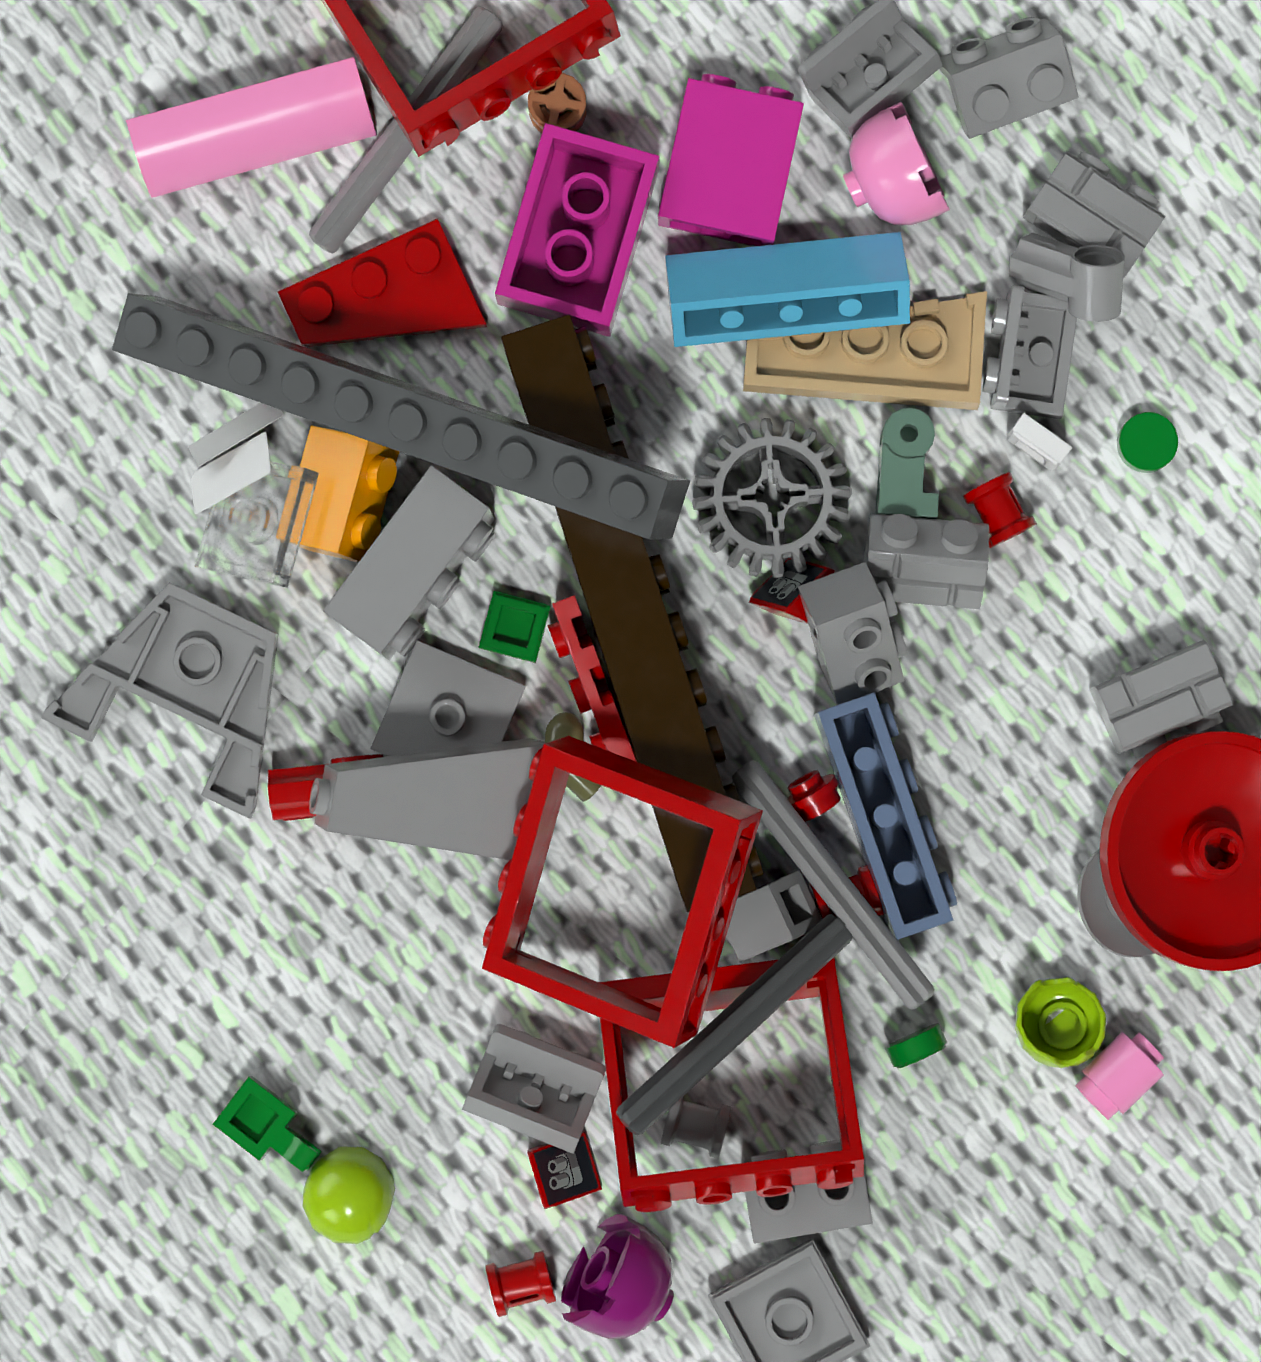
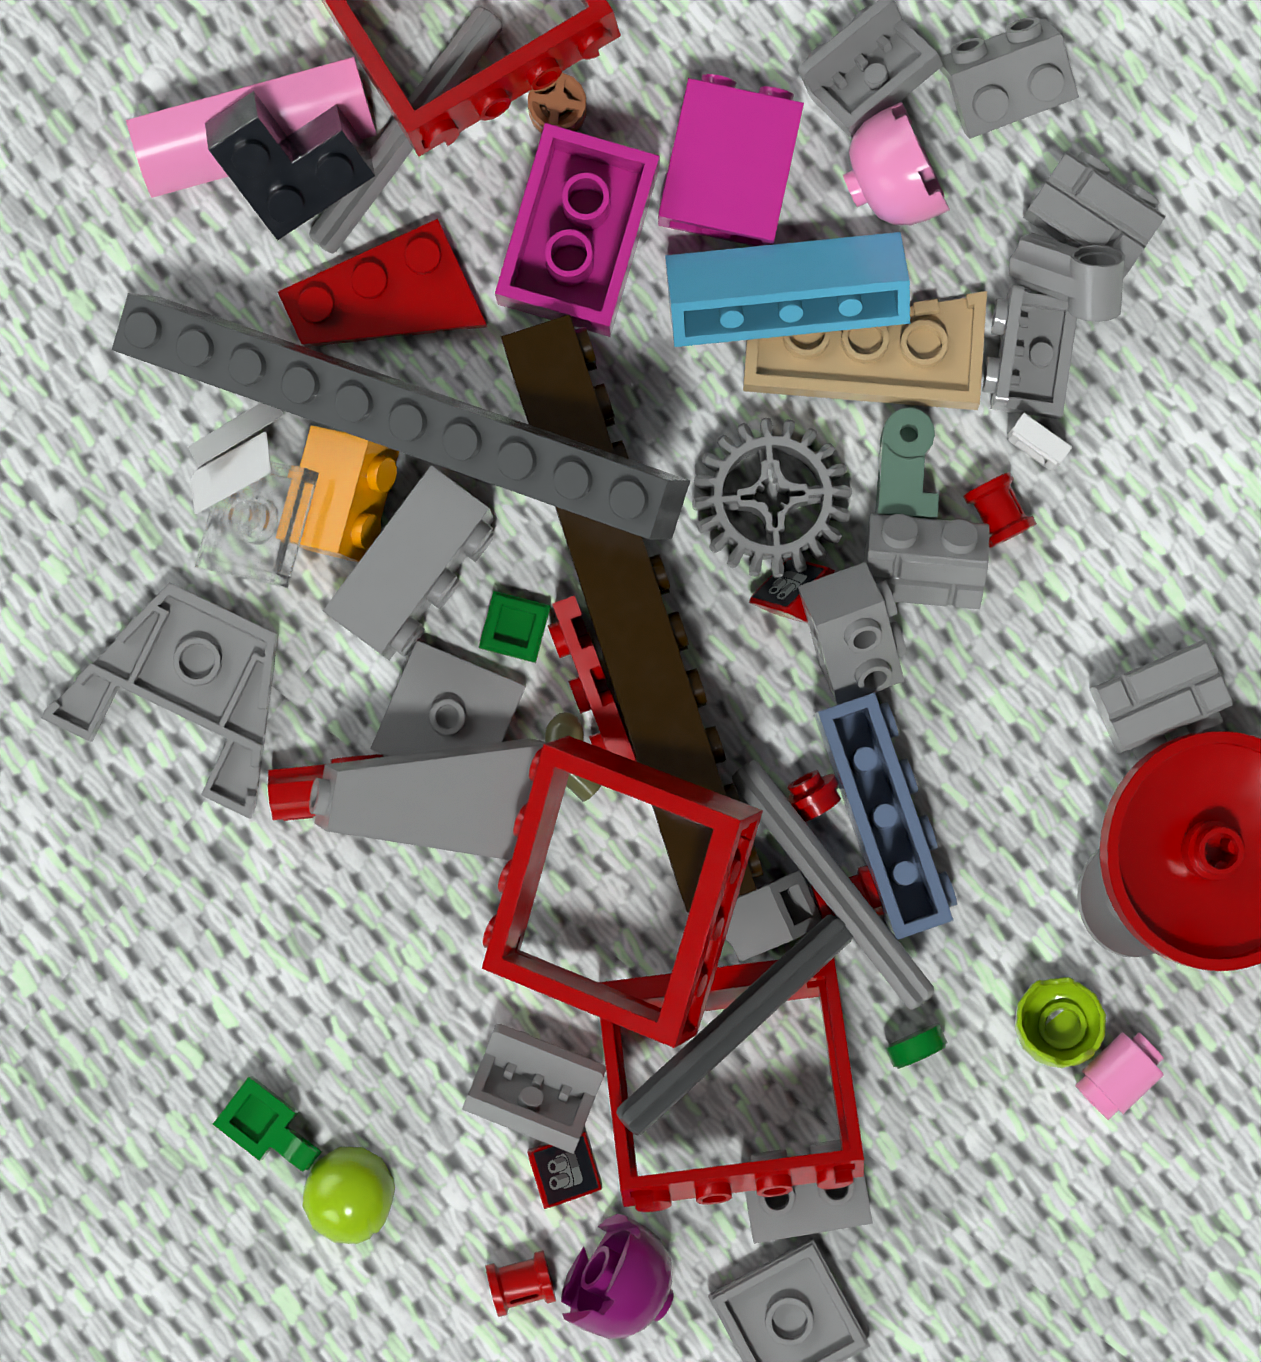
light grey bush [661,1097,731,1159] -> none
green tile [1117,412,1178,473] -> none
none -> black brick [205,91,375,241]

